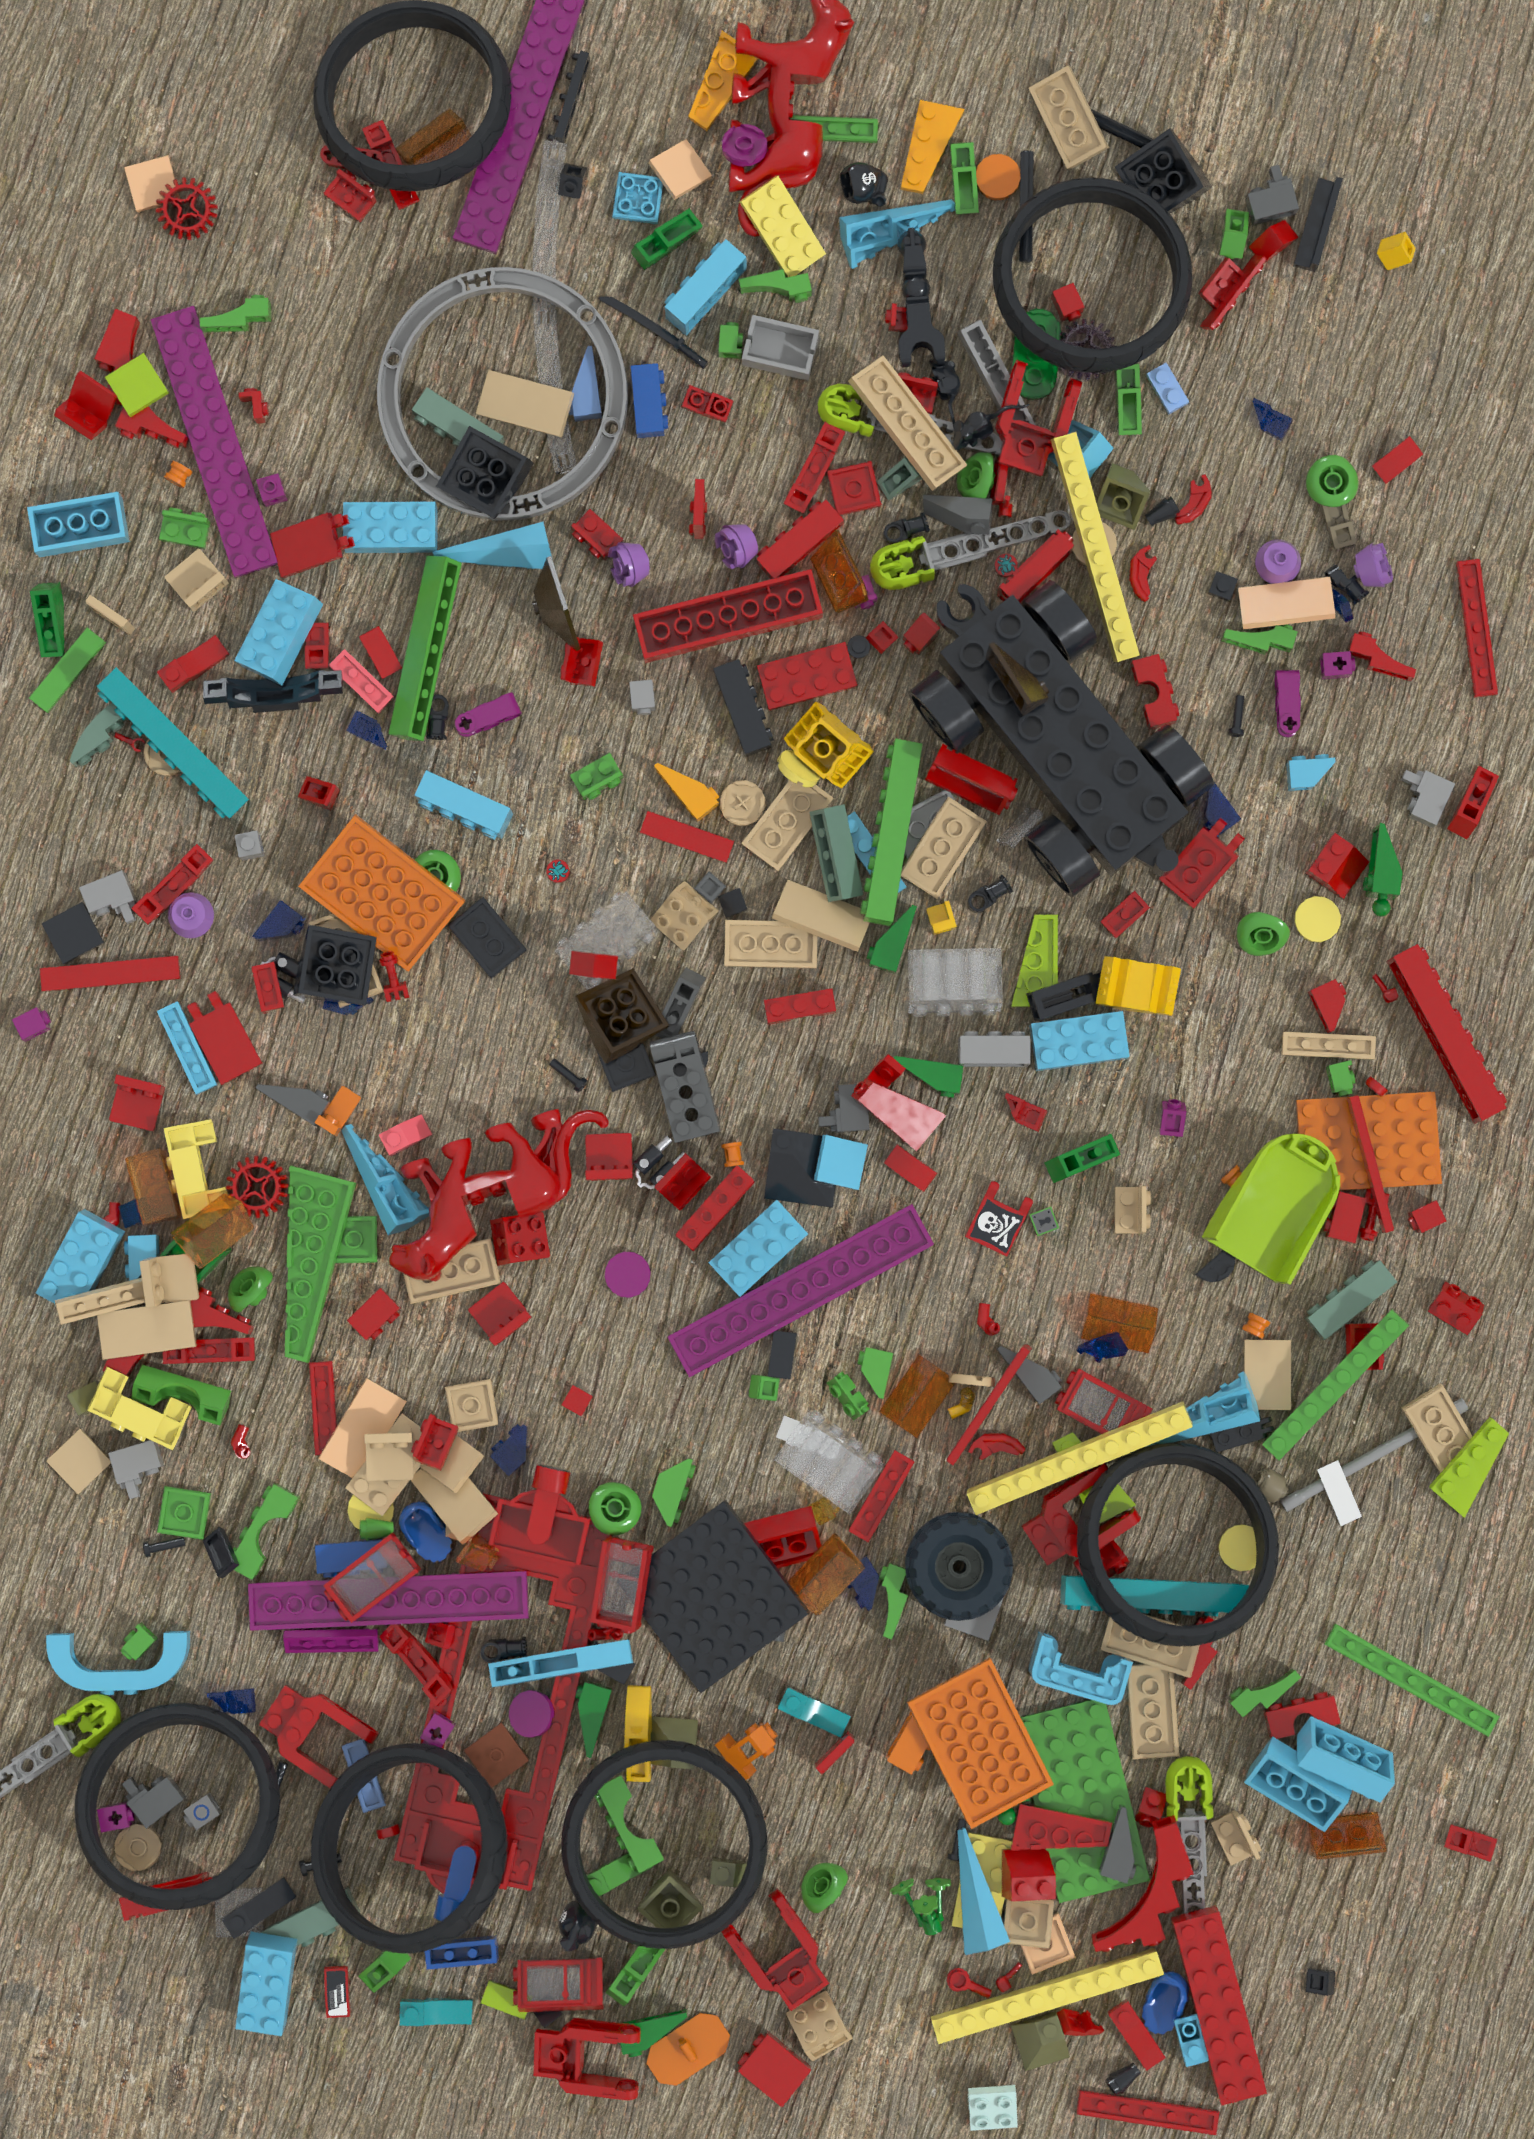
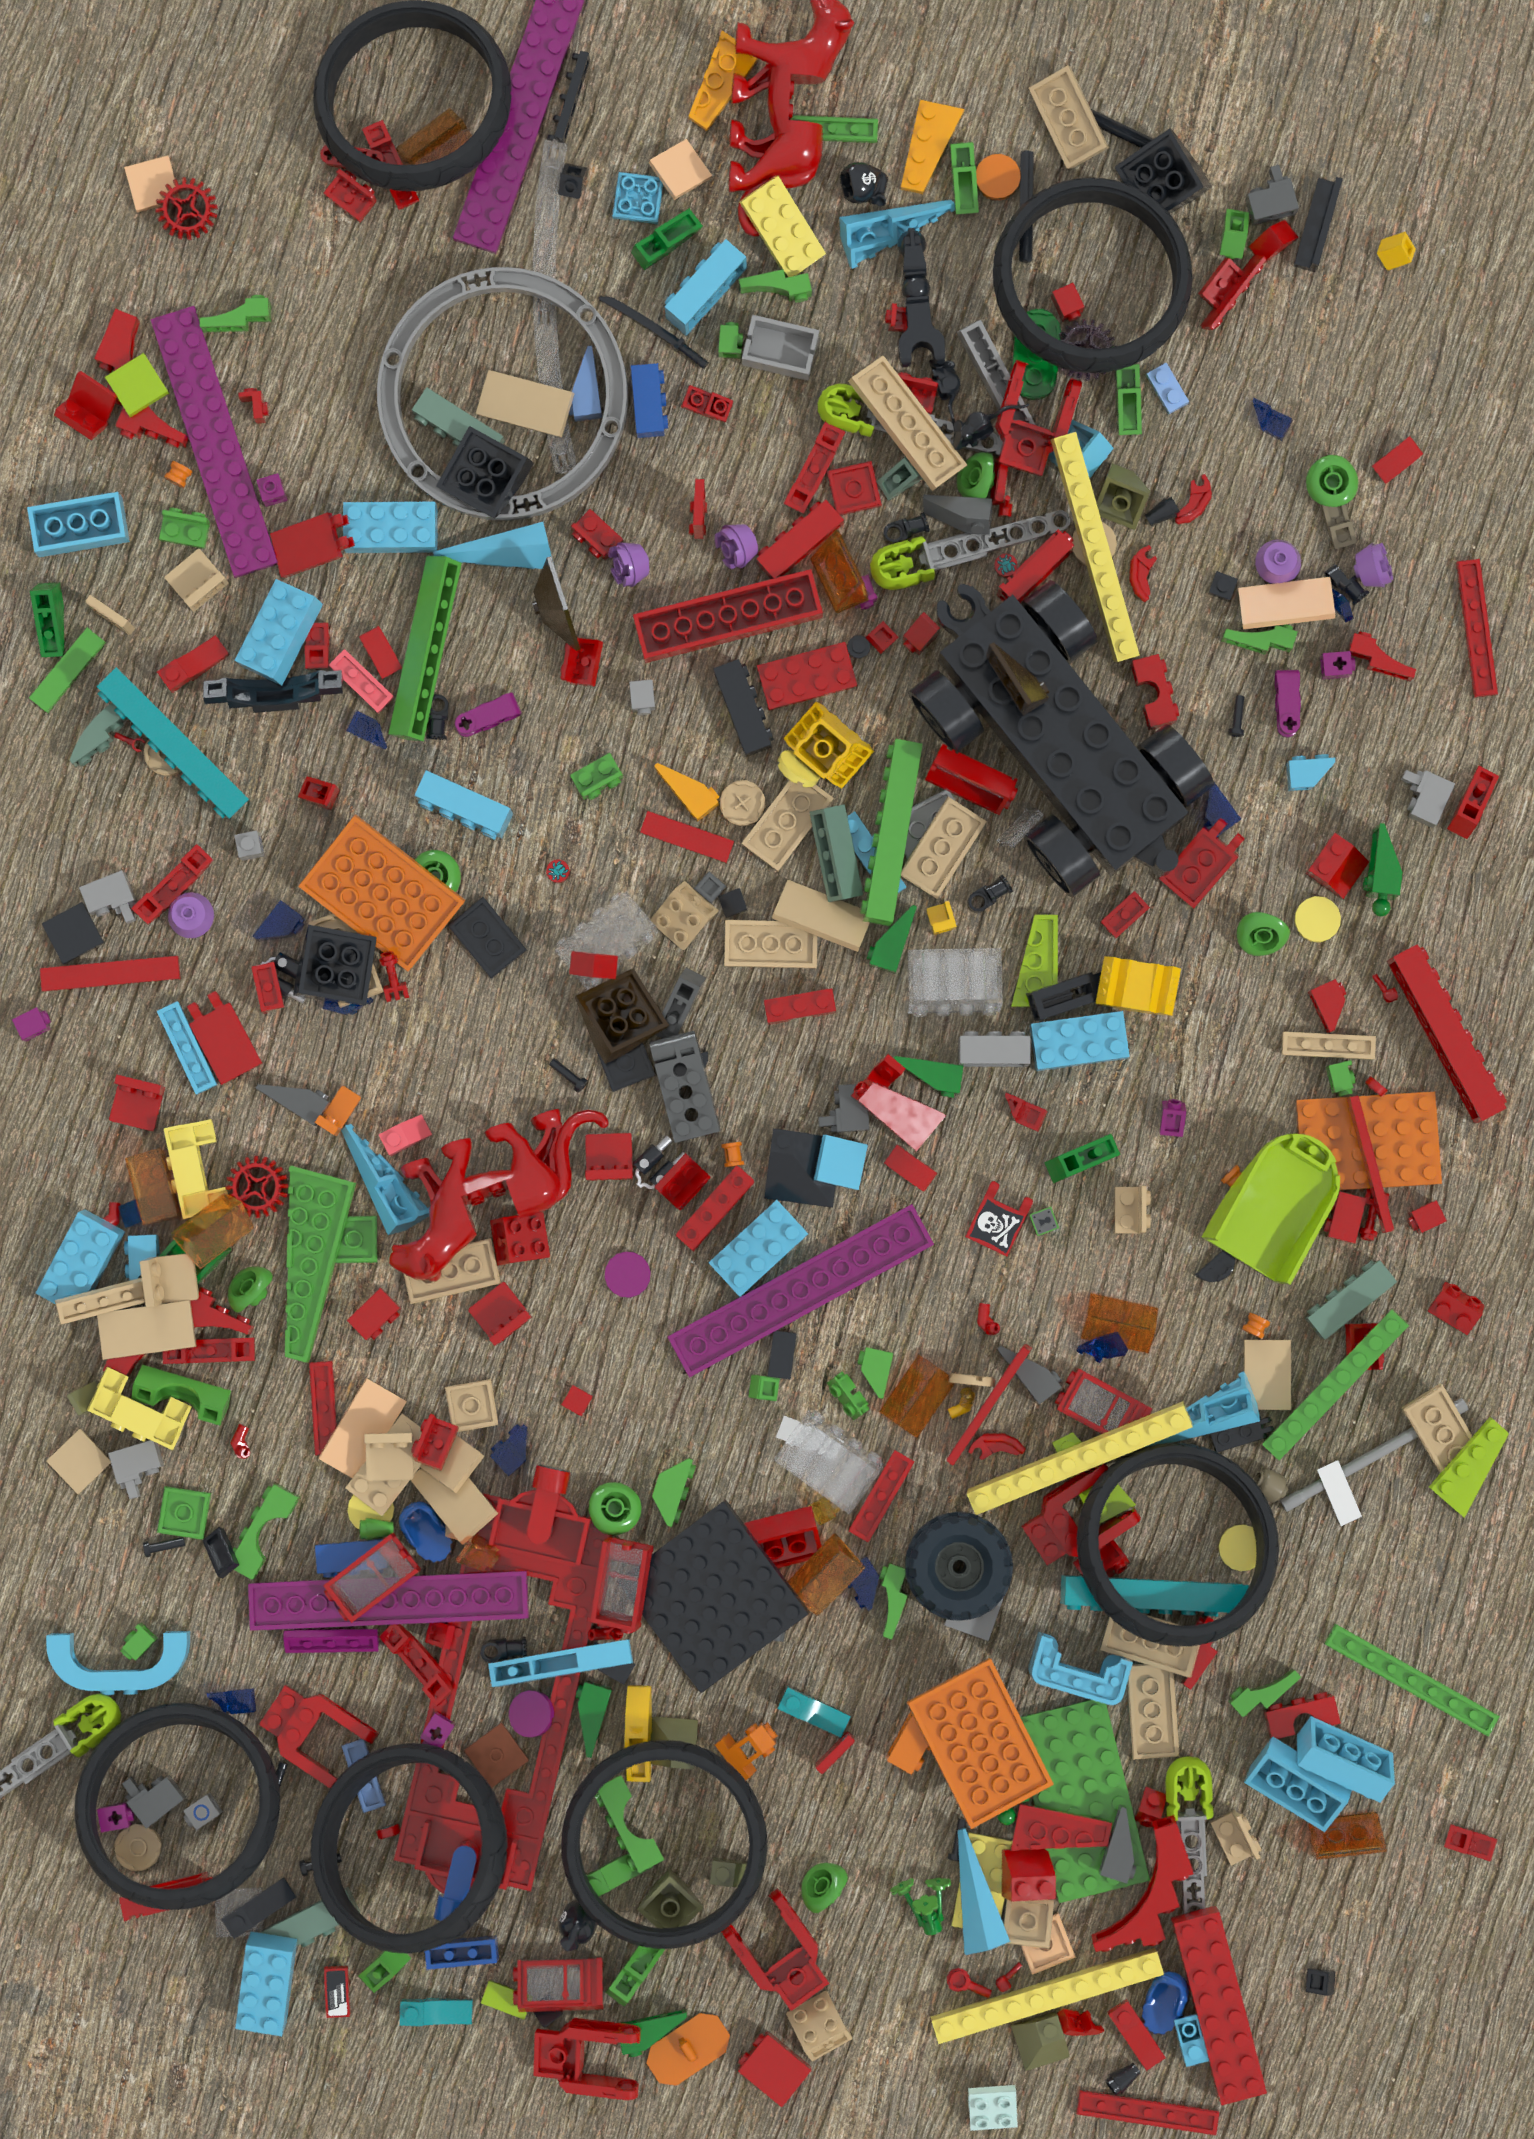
magenta tile [721,124,767,167] -> none

